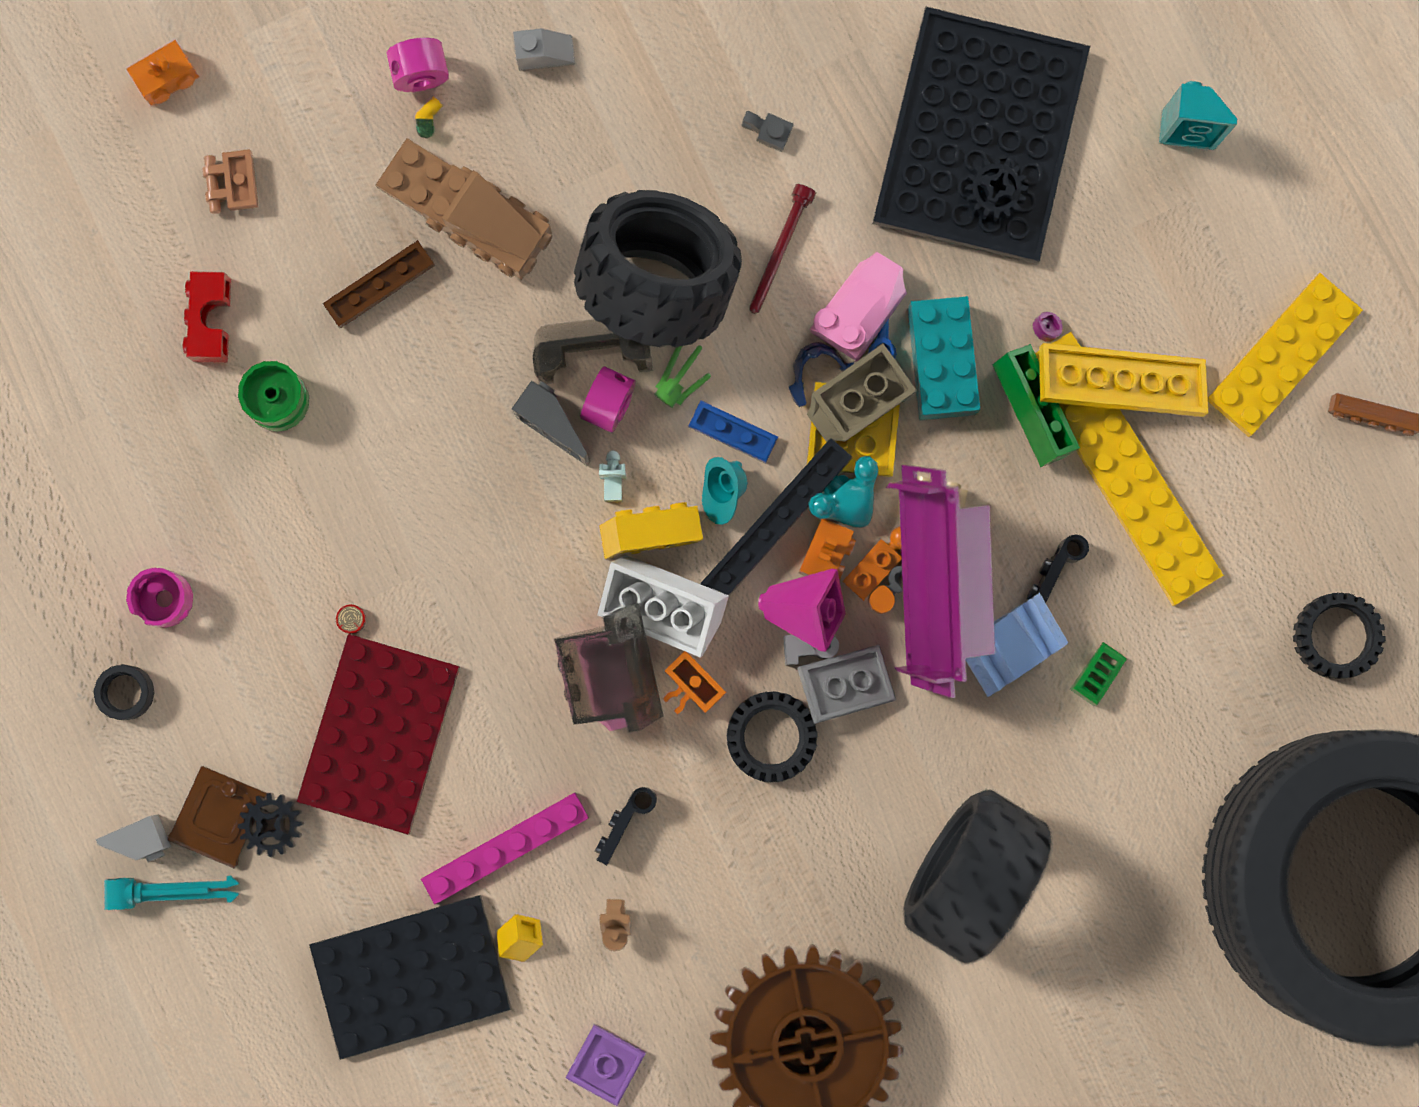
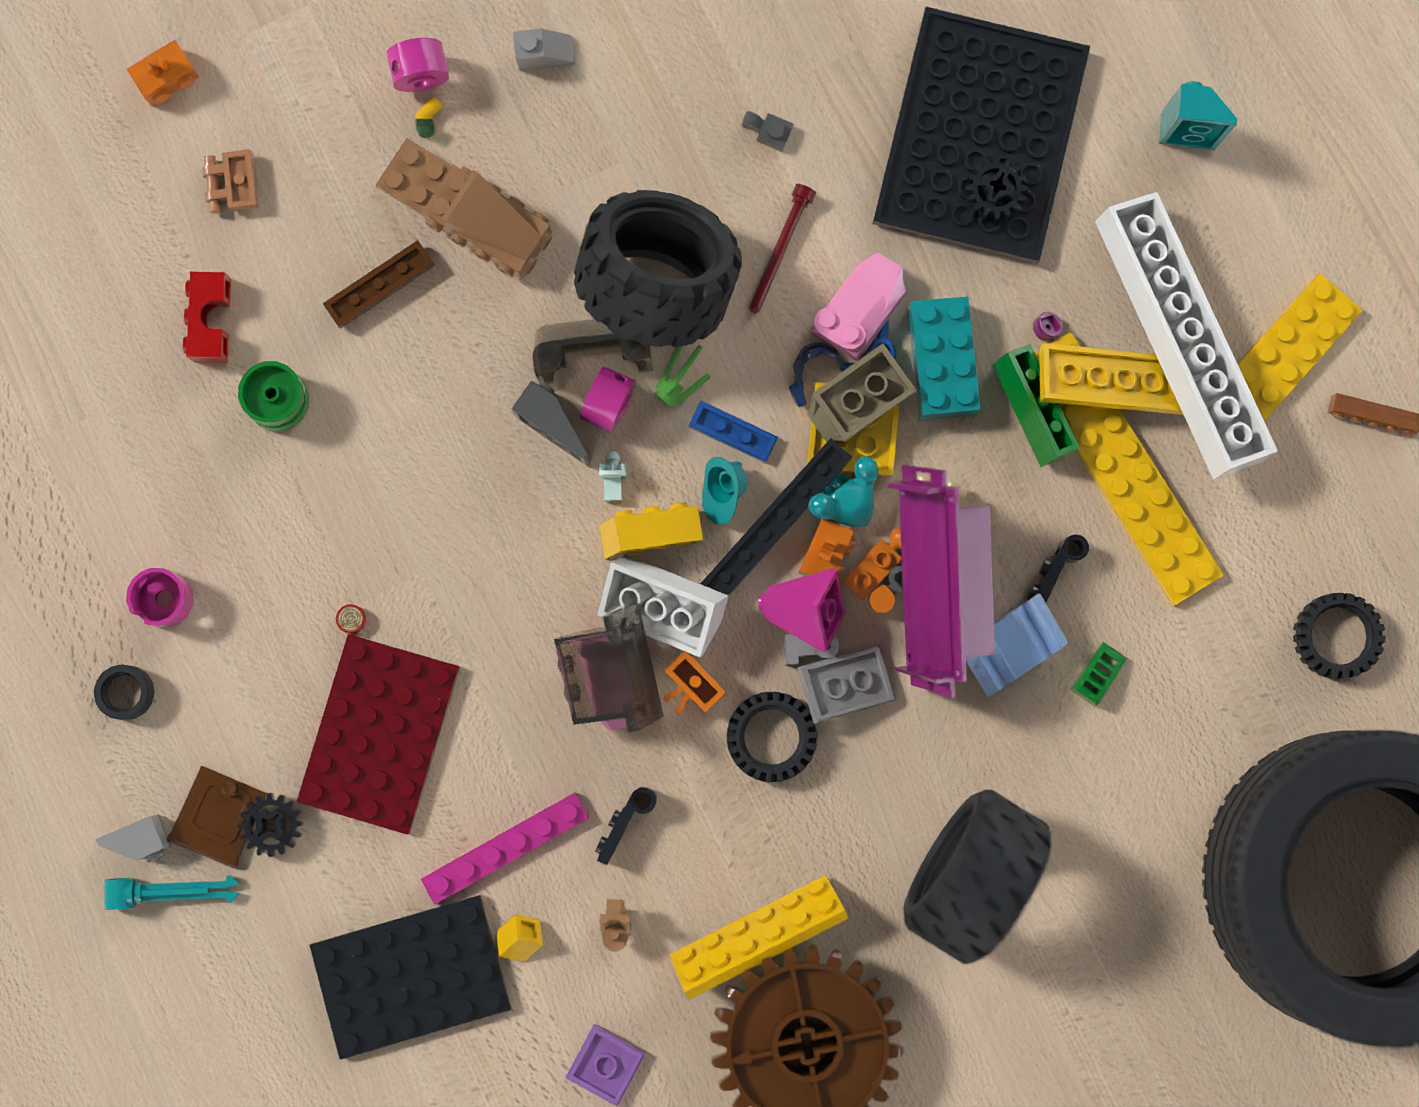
none -> yellow plate [669,875,849,1000]
none -> white brick [1095,192,1278,480]

